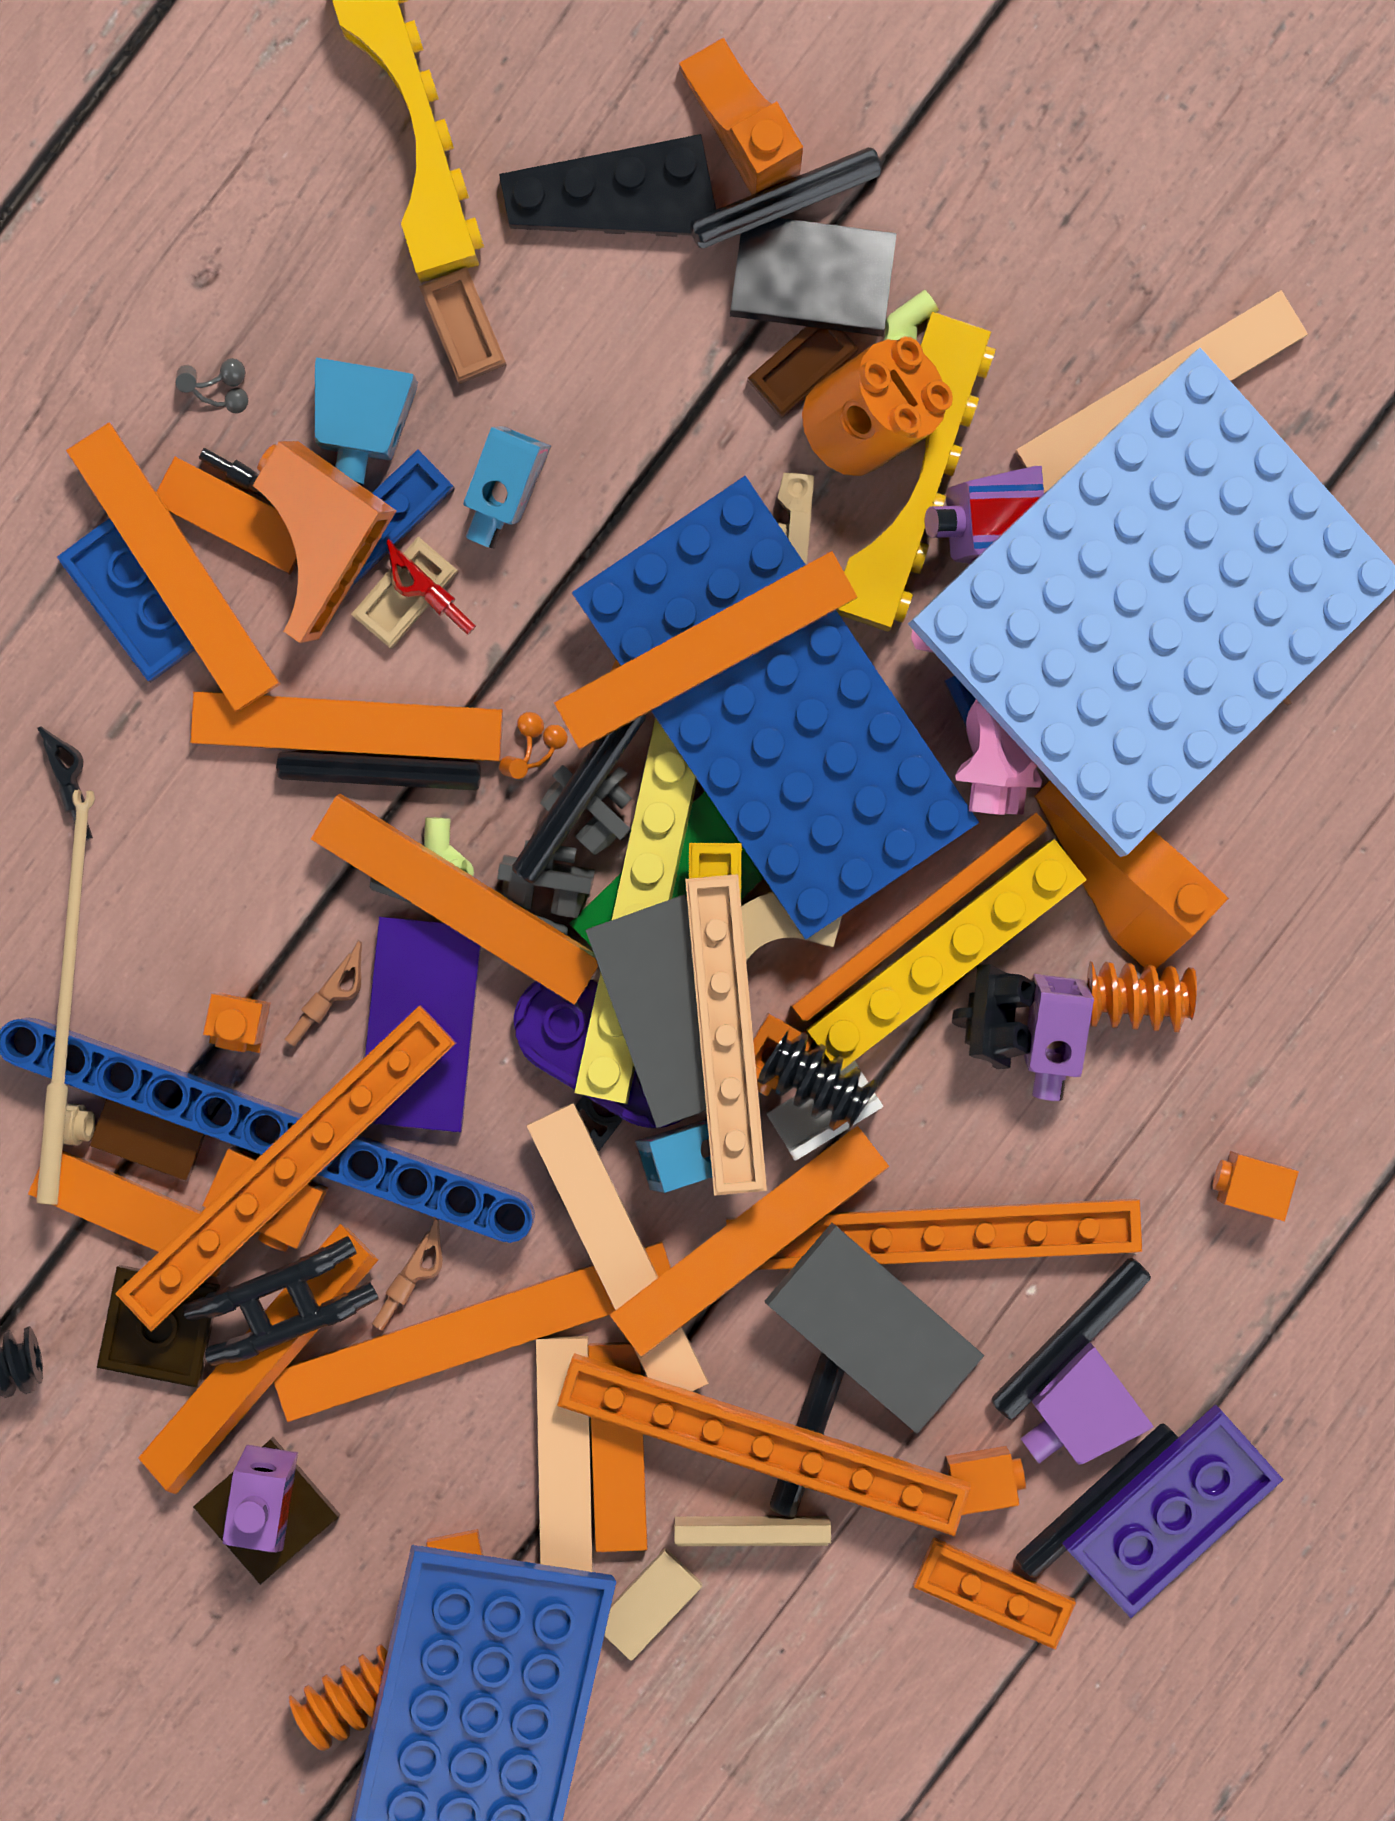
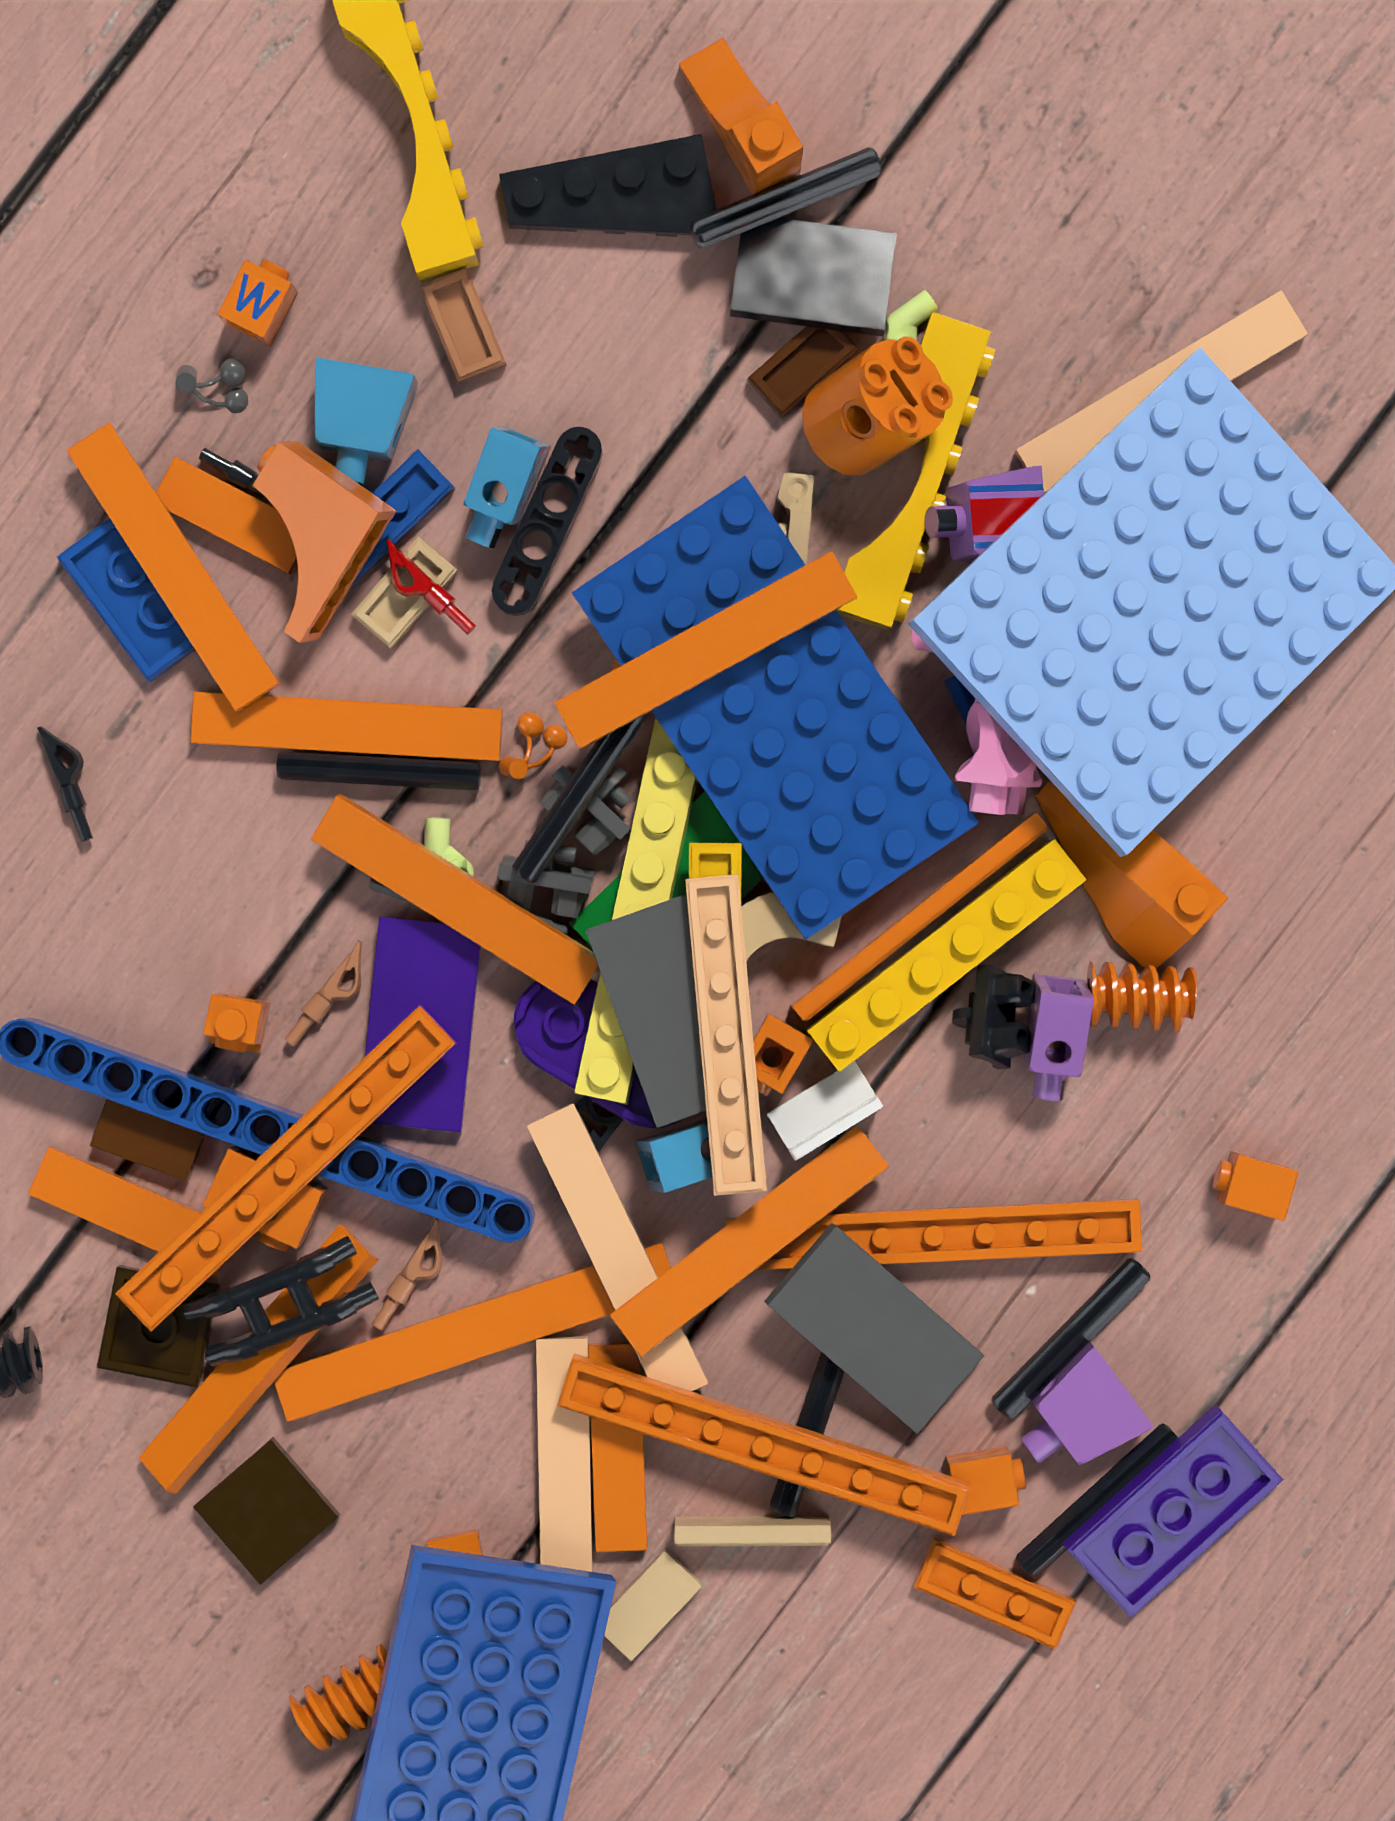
tan piece [36,789,95,1205] -> none
medium lavender torso [223,1445,298,1552] -> none
black piece [758,1030,879,1132] -> none
none -> orange brick [217,259,298,347]
none -> black beam [492,426,603,616]

